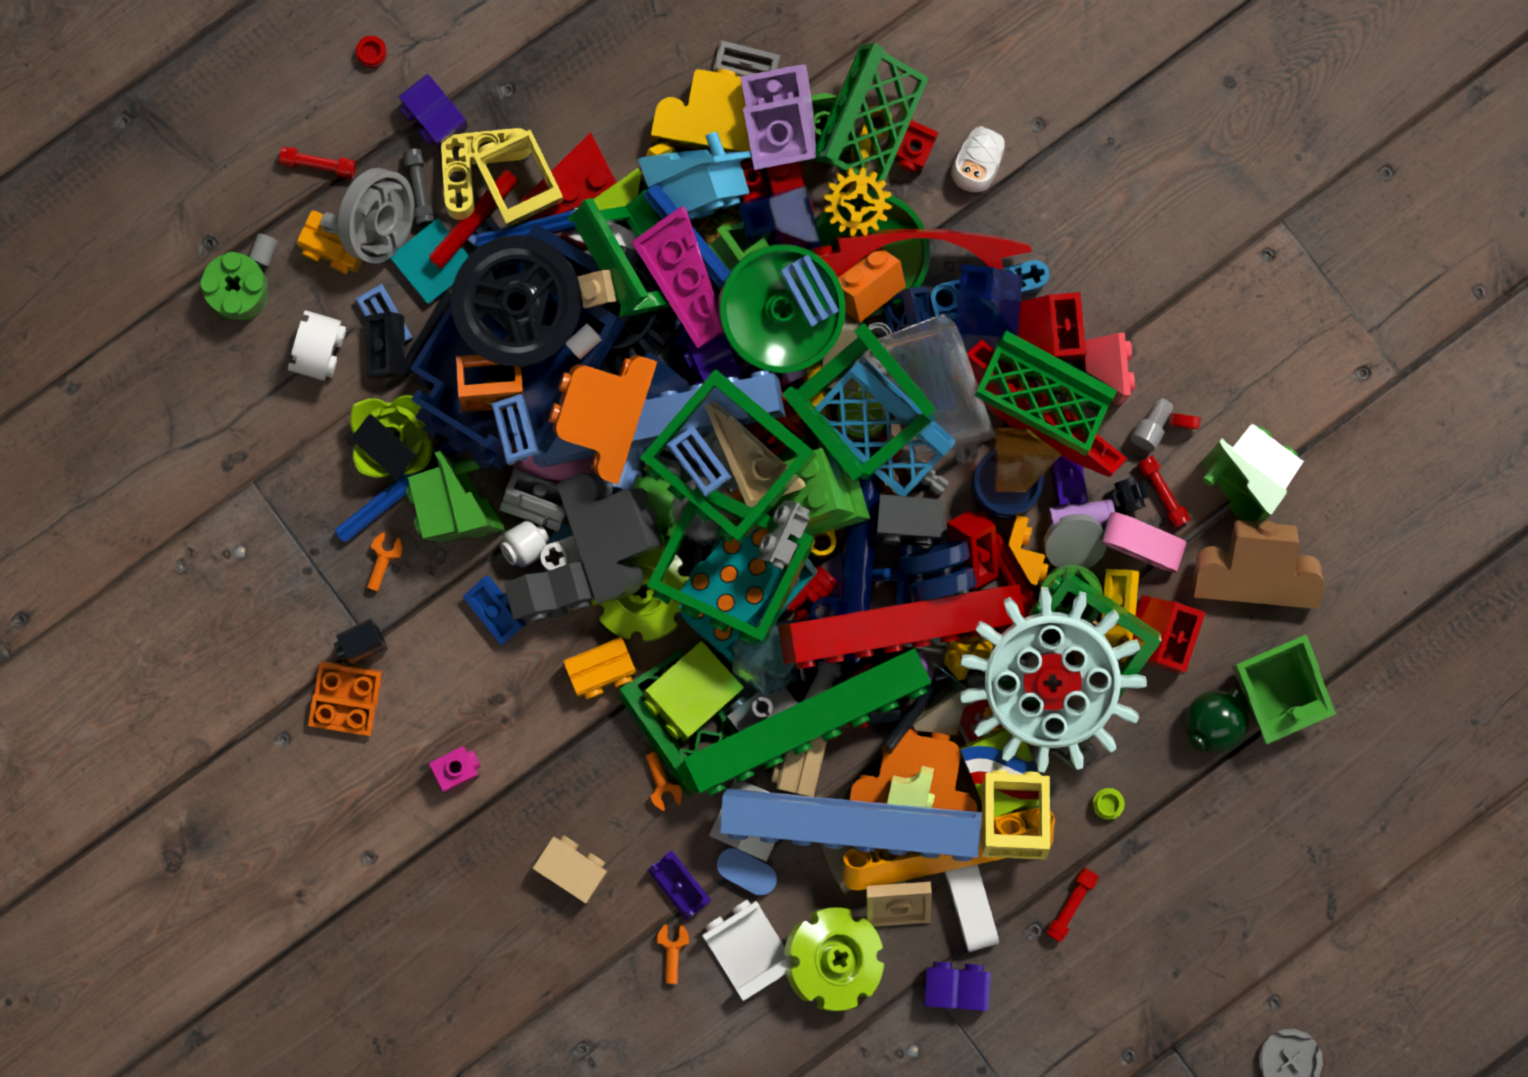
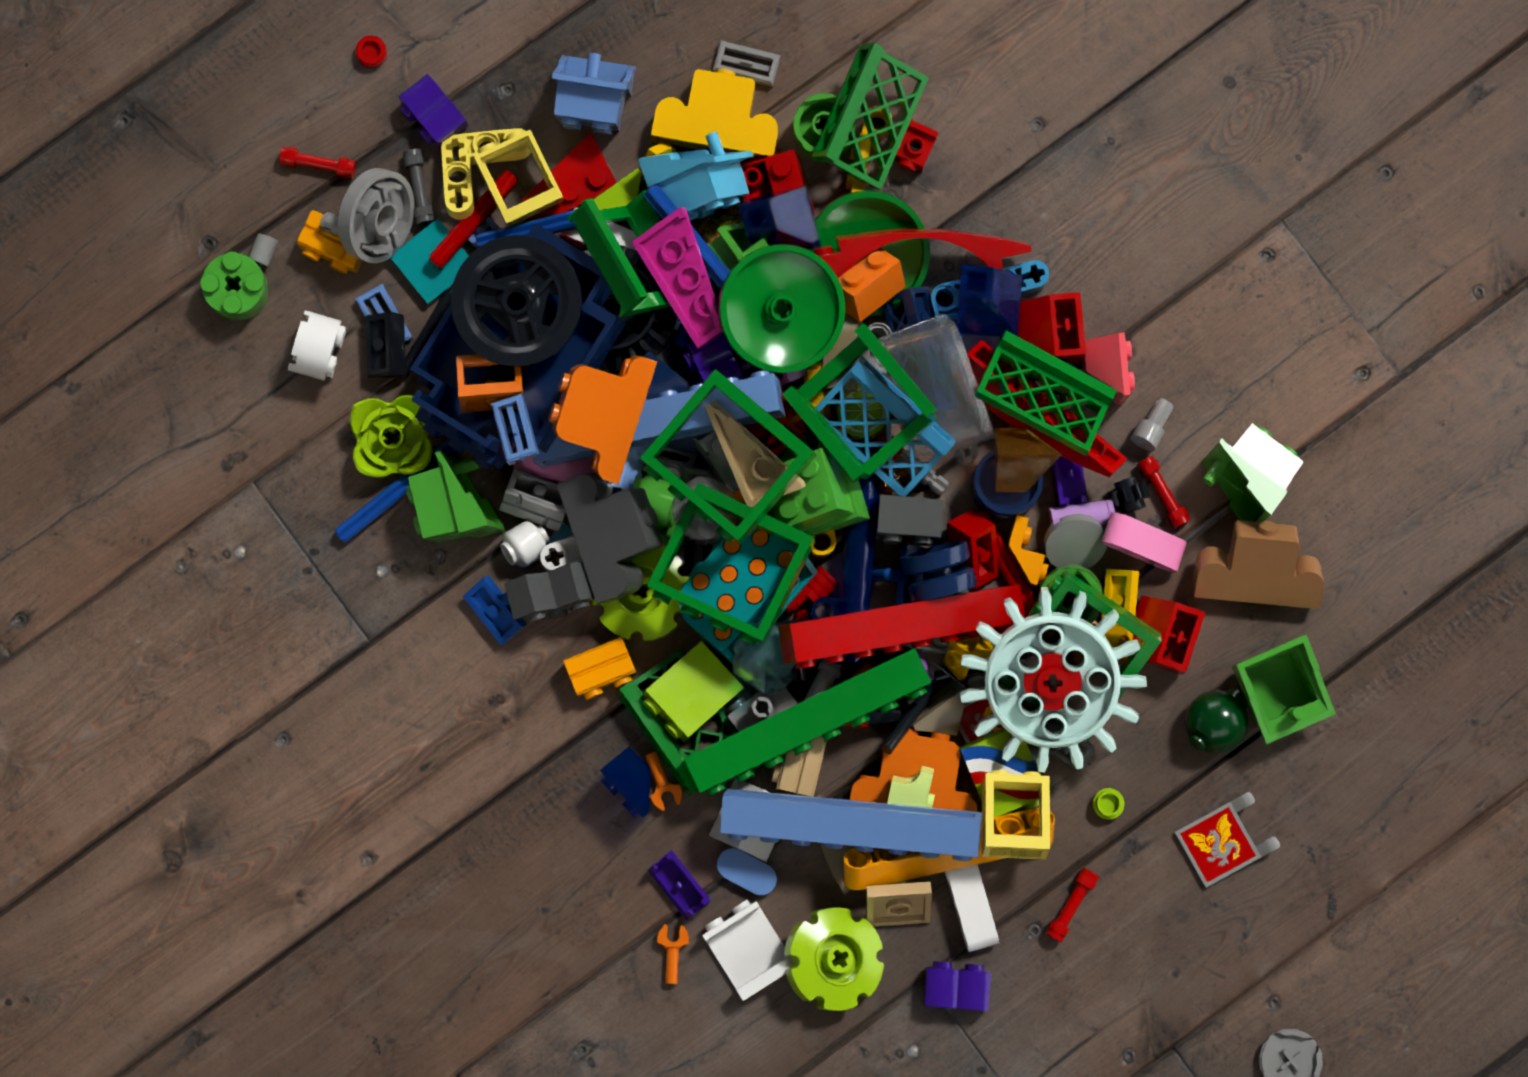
orange slope [308,660,383,736] -> none
black brick [333,618,388,666] -> none
black slope [351,413,418,481] -> none
orange bar [366,532,404,592] -> none
dark pink brick [429,746,481,793] -> none
tan brick [533,835,608,904] -> none
light grey hinge [566,324,602,359] -> none
tan plate [578,270,616,308] -> none
medium blue tile [667,425,732,497] -> none
lavender slope [741,65,816,170] -> none
light grey hinge [757,500,810,570] -> none
medium blue tile [779,255,839,327] -> none
yellow gear [823,167,892,236] -> none
white piece [951,126,1005,192] -> none
red tile [1169,413,1201,430] -> none
none -> medium blue piece [552,53,636,135]
none -> clear blue slope [600,746,652,820]
none -> flag [1175,792,1280,888]

